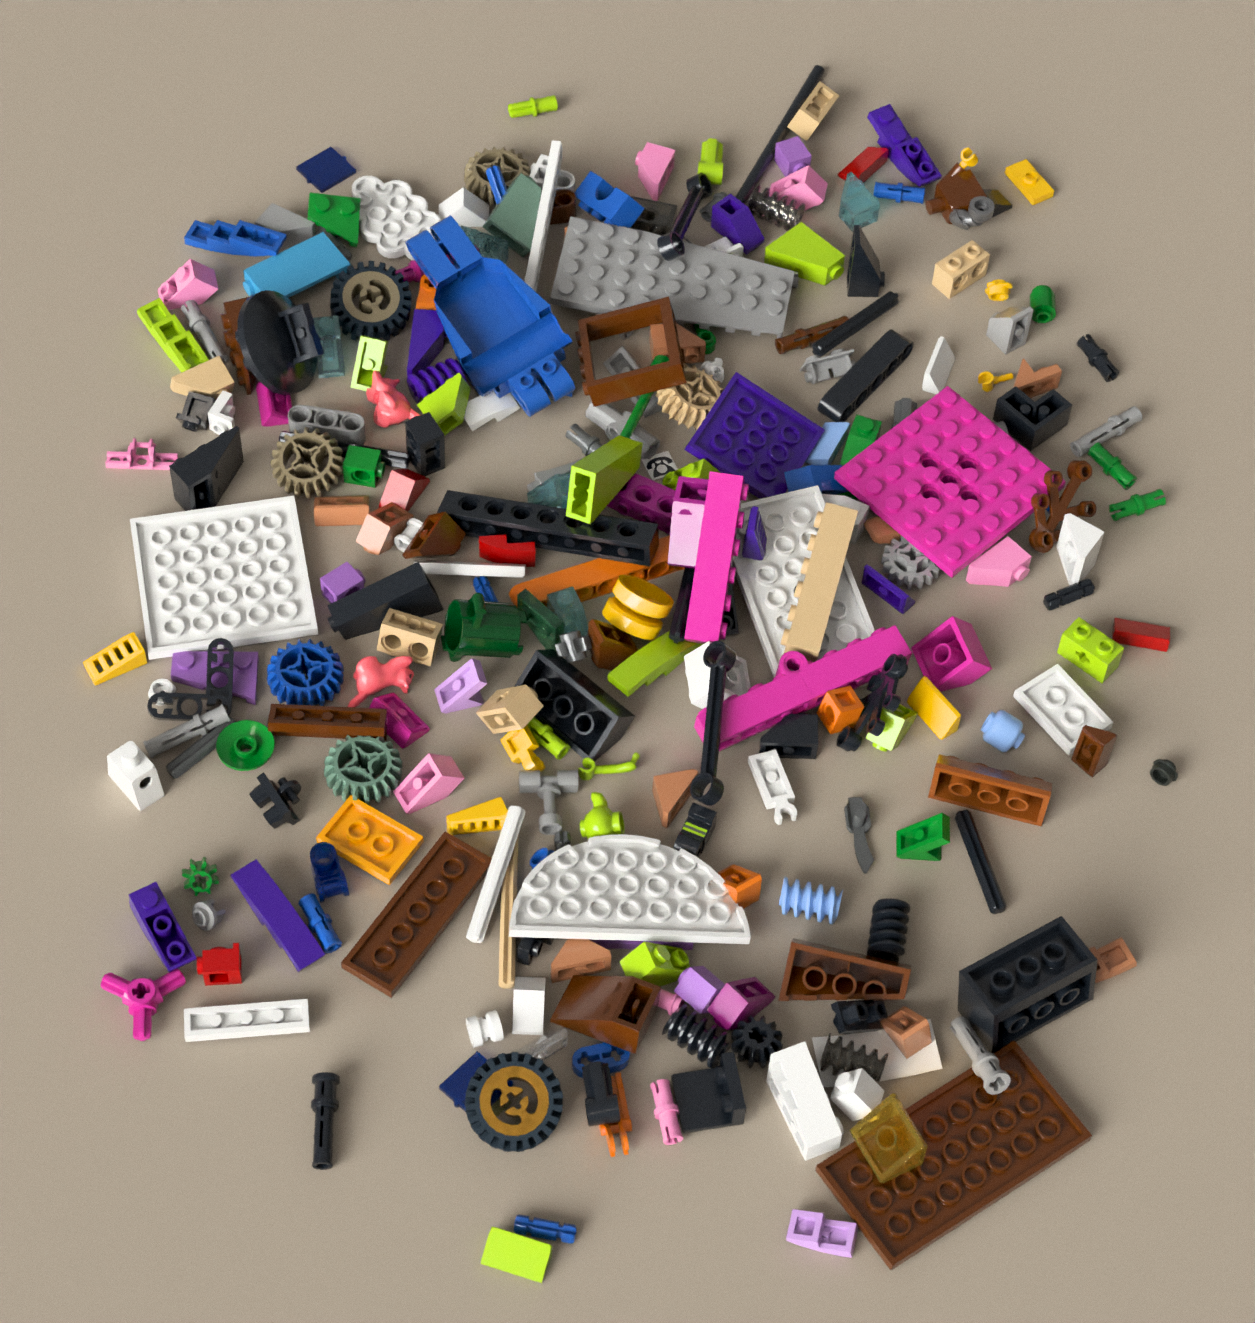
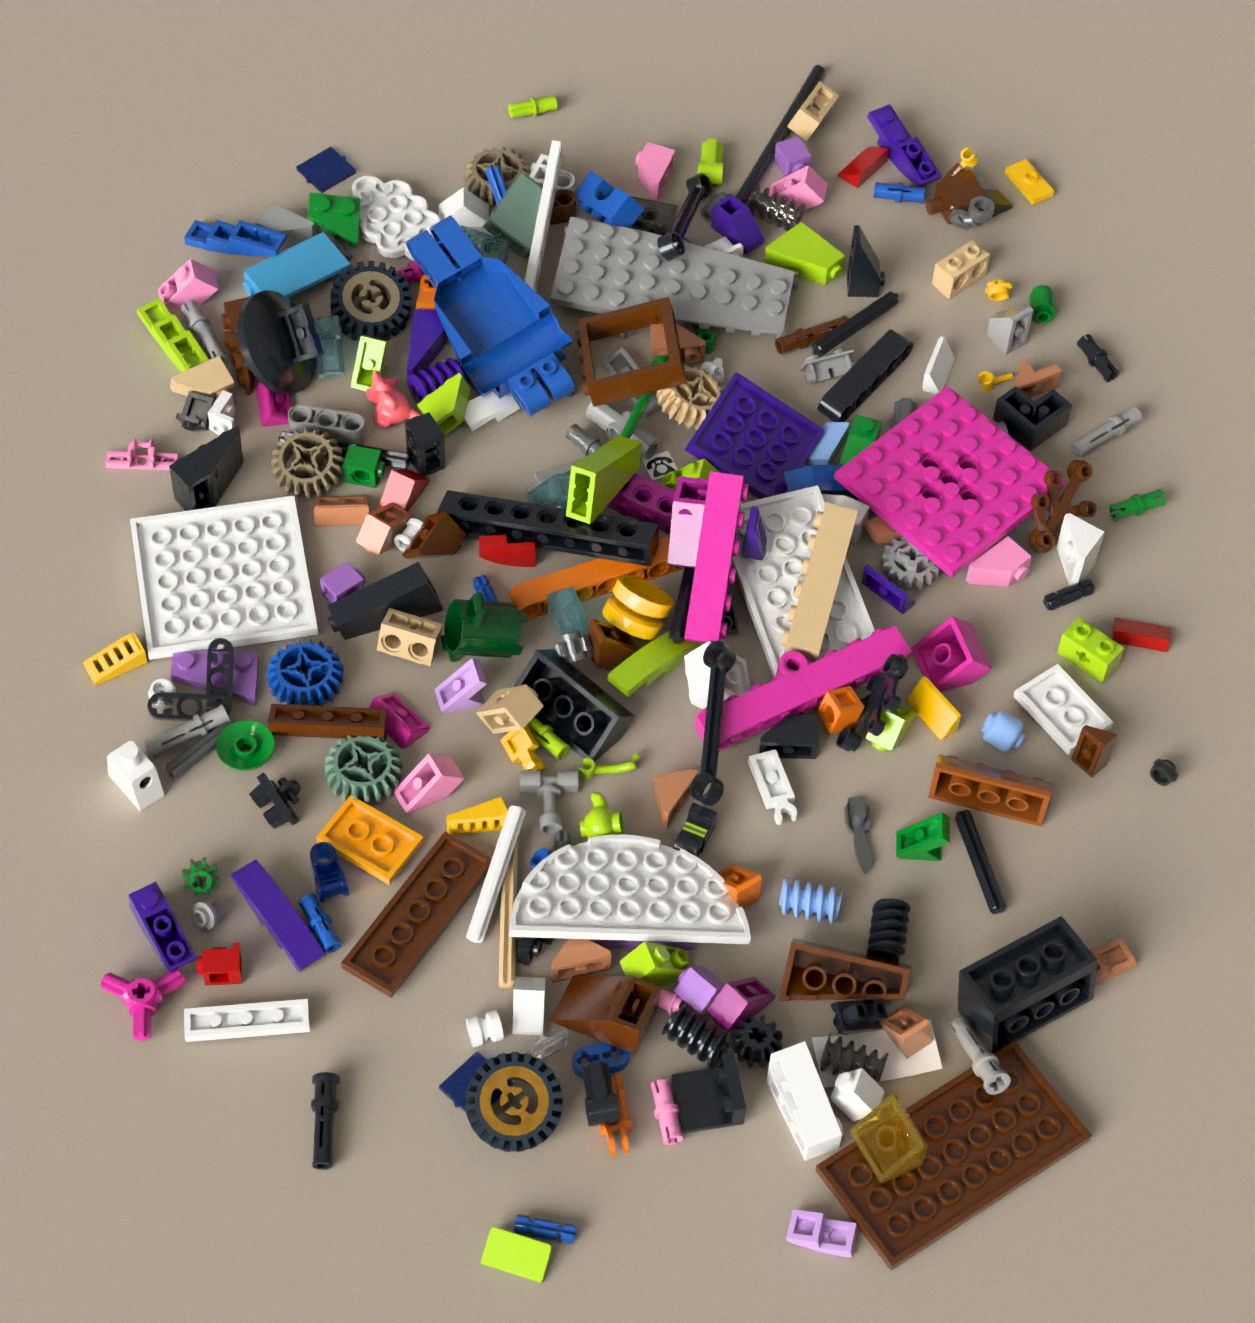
coral animal [347,656,414,707] -> none
white tile [413,560,526,578] -> none
clear green wing [517,589,564,652] -> none
clear light blue slope [839,172,880,232] -> none
green pin [1087,442,1137,490] -> none

